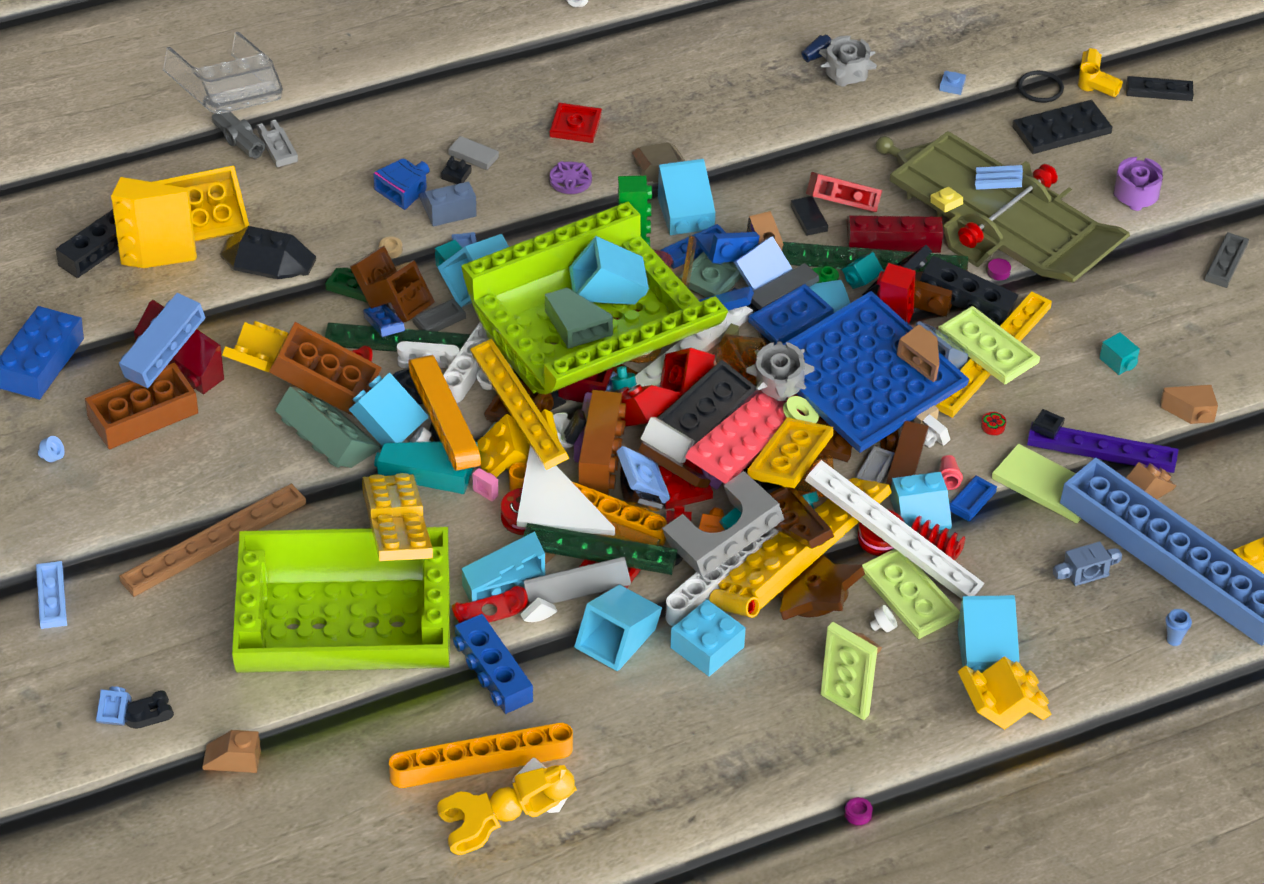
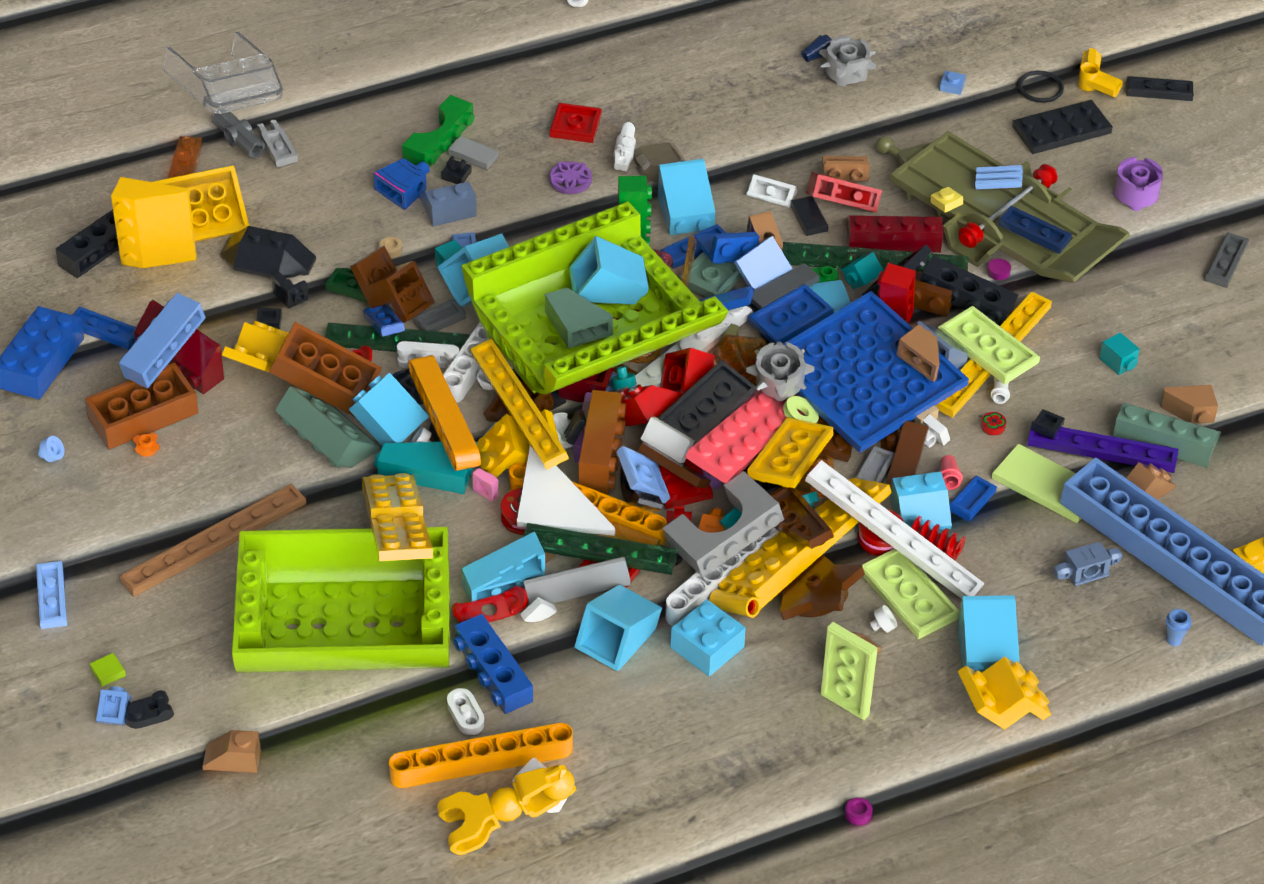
none -> blue tile [72,307,136,350]
none -> lime tile [89,653,126,687]
none -> orange plate [133,433,160,457]
none -> clear orange plate [168,136,203,178]
none -> black tile [256,308,282,329]
none -> black bracket [272,272,308,309]
none -> green arch [402,95,475,167]
none -> white plate [447,688,485,735]
none -> white hinge [613,122,636,171]
none -> white slope [746,174,798,208]
none -> medium nougat bracket [822,156,870,181]
none -> white pin [991,377,1010,404]
none -> dark blue plate [999,206,1072,254]
none -> sand green slope [1113,403,1221,468]

